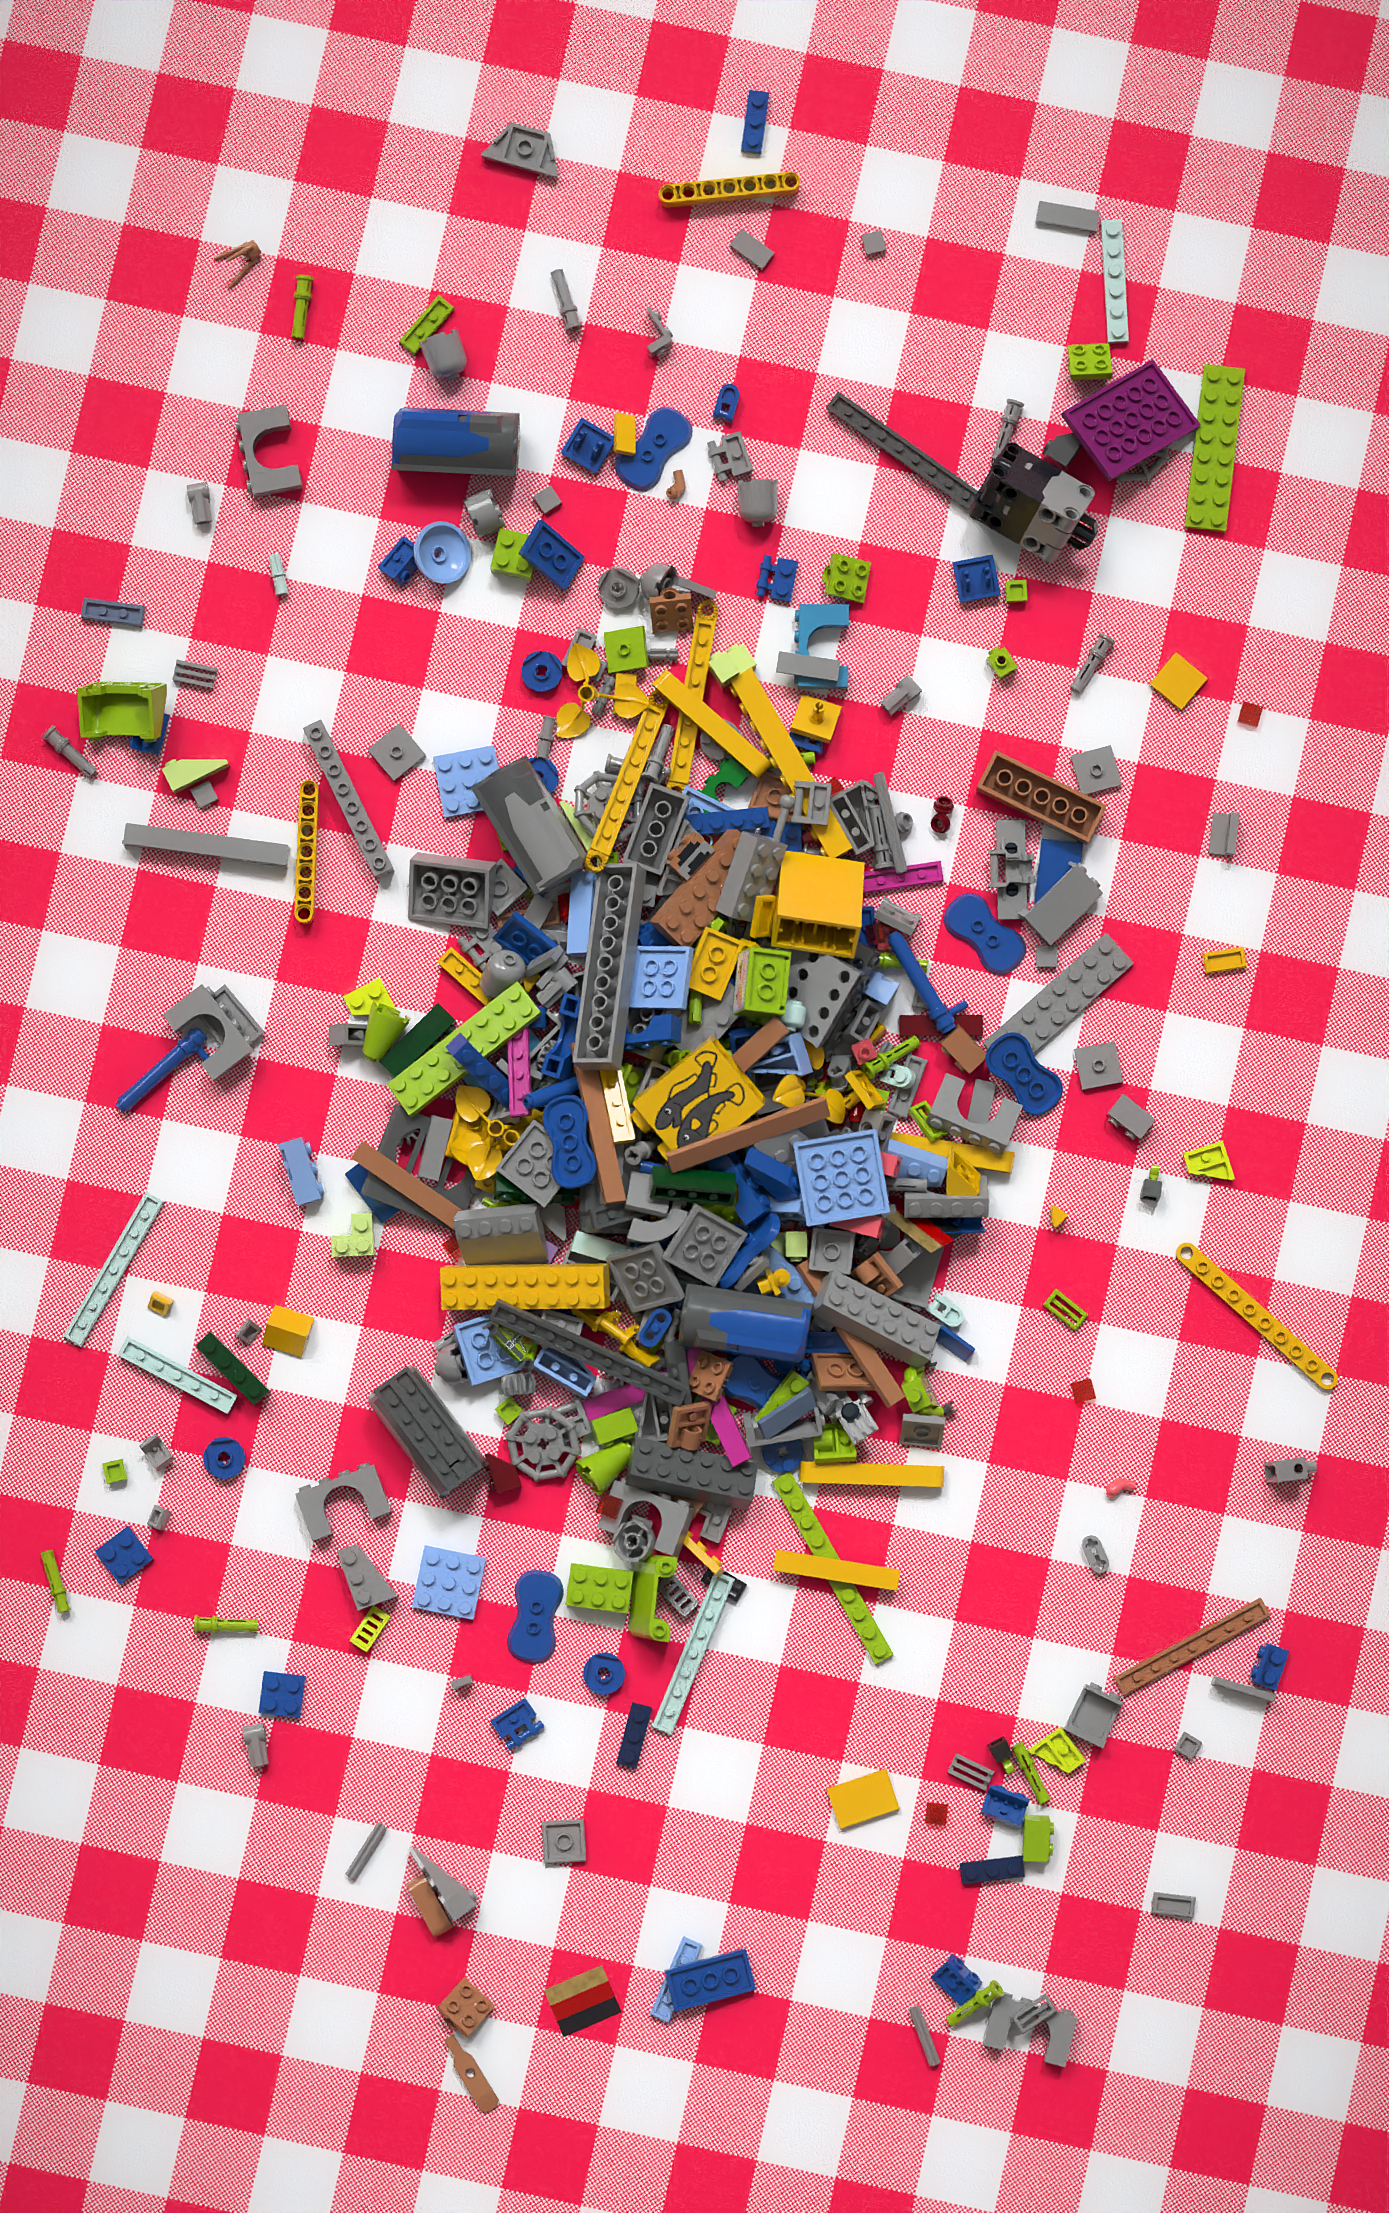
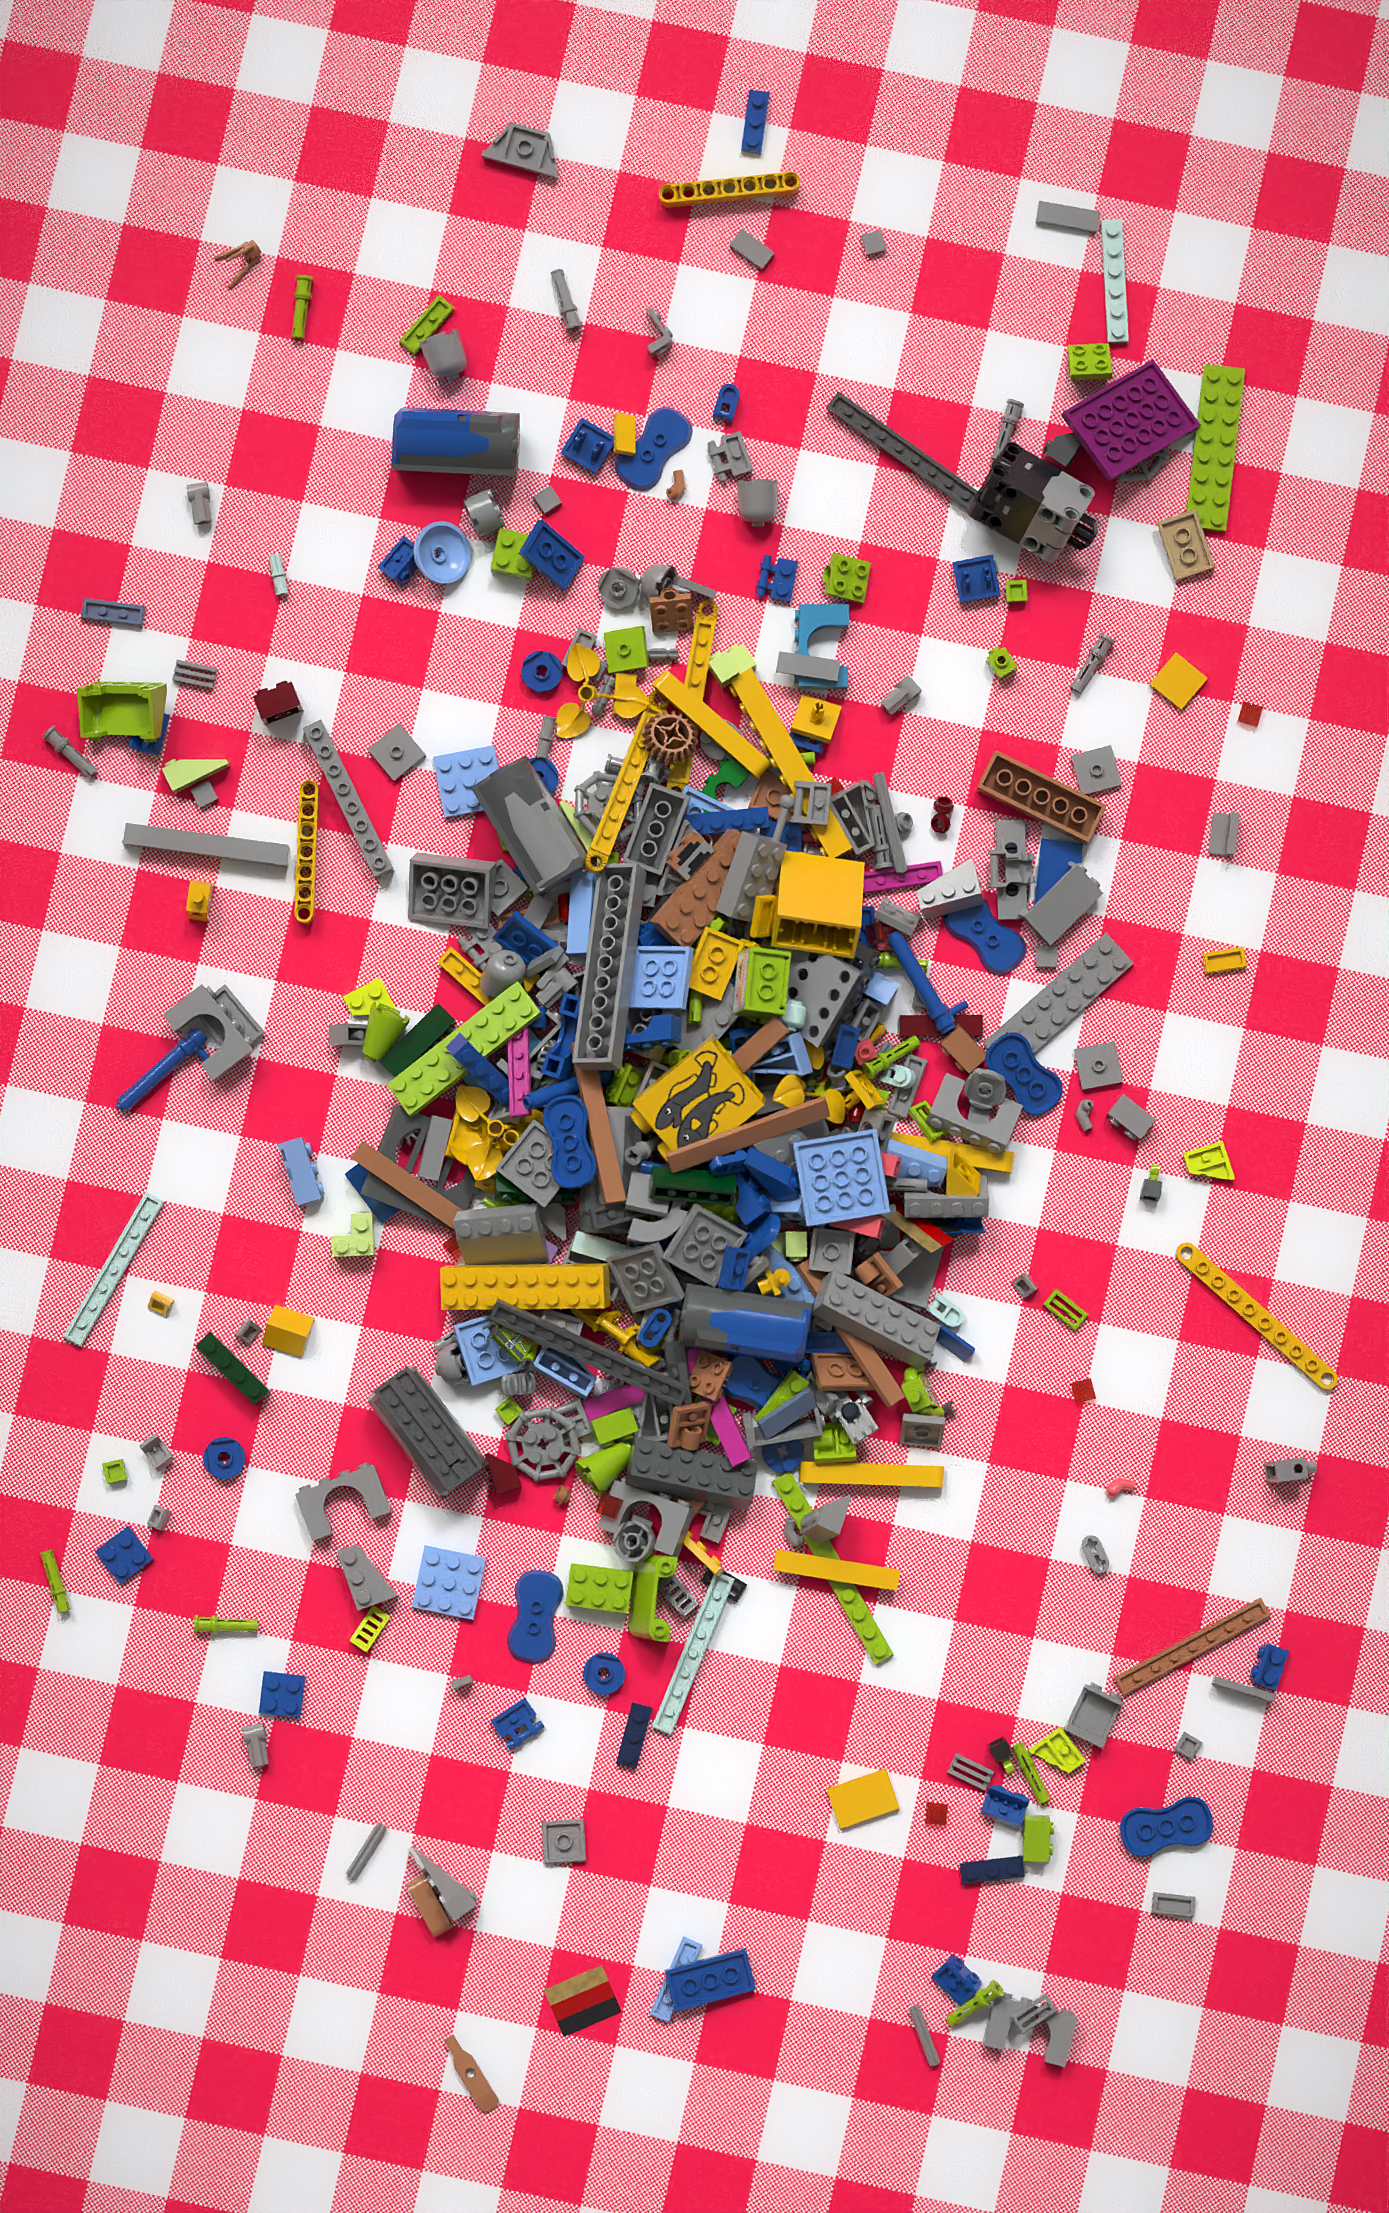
light aqua plate [117,1336,238,1414] -> none
light grey arch [235,404,303,498] -> none
nougat plate [436,1977,495,2037] -> none
plate [599,1070,635,1144] -> none
yellow slope [1050,1206,1068,1228] -> none
none -> yellow torso [186,880,215,922]
none -> dark red brick [253,680,304,725]
none -> nougat plate [553,1485,571,1505]
none -> nougat gear [642,710,698,765]
none -> blue plate [709,1150,747,1176]
none -> blue slope [718,1246,751,1292]
none -> light grey arm [784,1517,804,1547]
none -> light grey slope [800,1495,851,1543]
none -> blue tile [831,1023,861,1069]
none -> wedge [916,857,985,920]
none -> light grey plate [964,1068,1007,1109]
none -> light grey slope [1011,1272,1038,1299]
none -> light grey arm [1076,1099,1093,1131]
none -> blue plate [1120,1796,1213,1857]
none -> tan tile [1156,509,1215,581]

